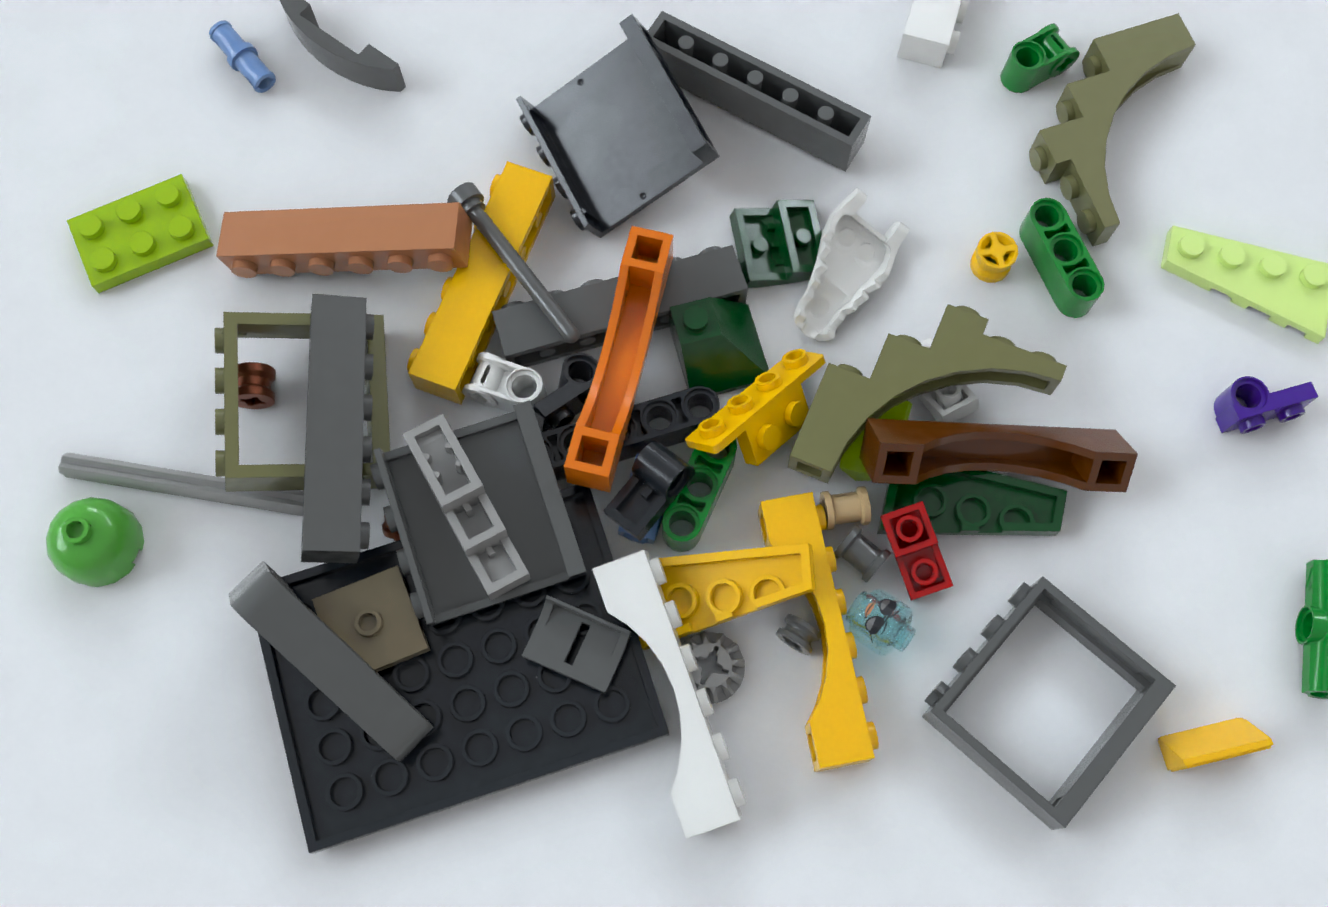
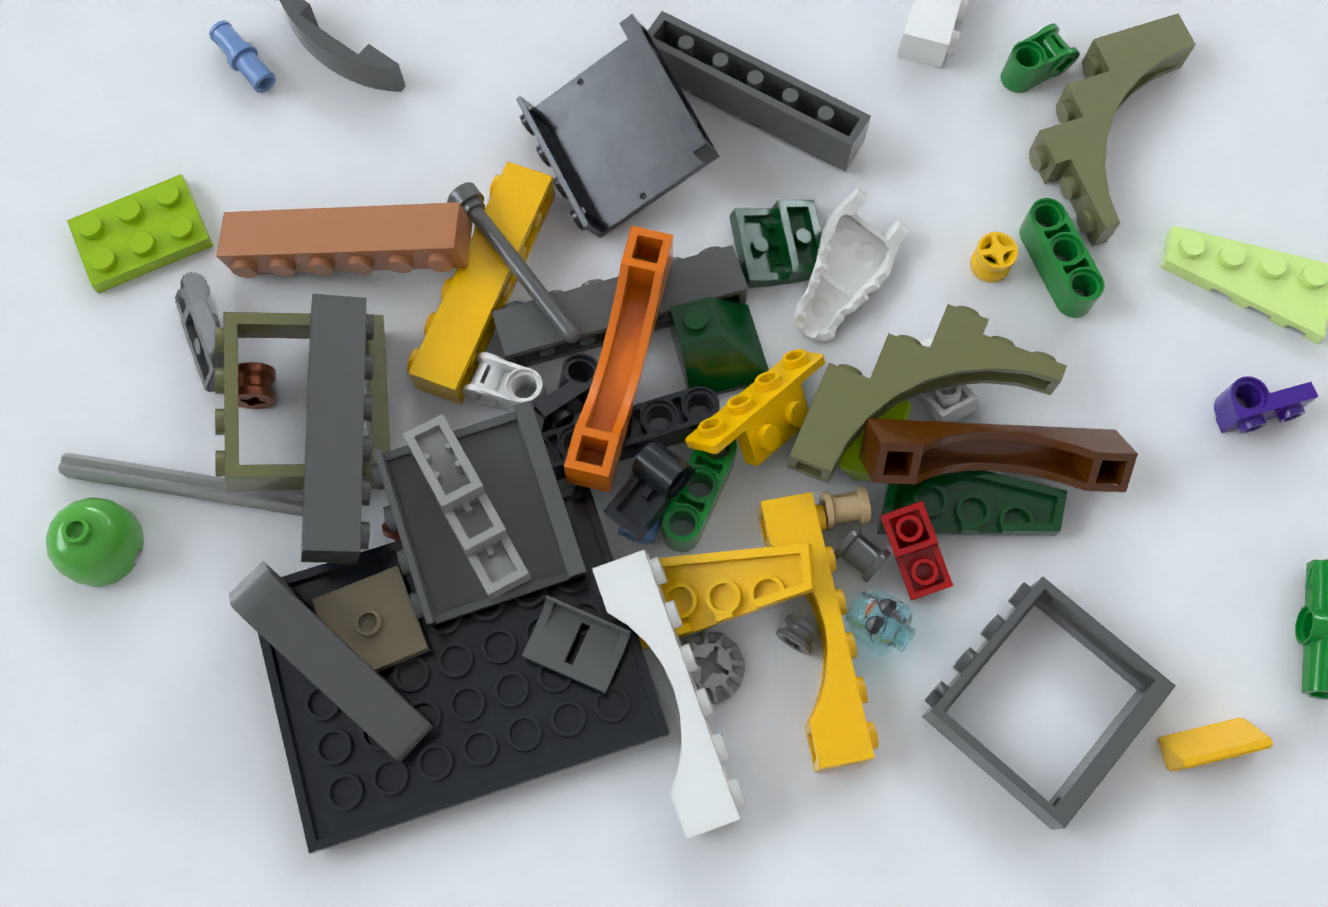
none -> hinge [175,272,224,392]

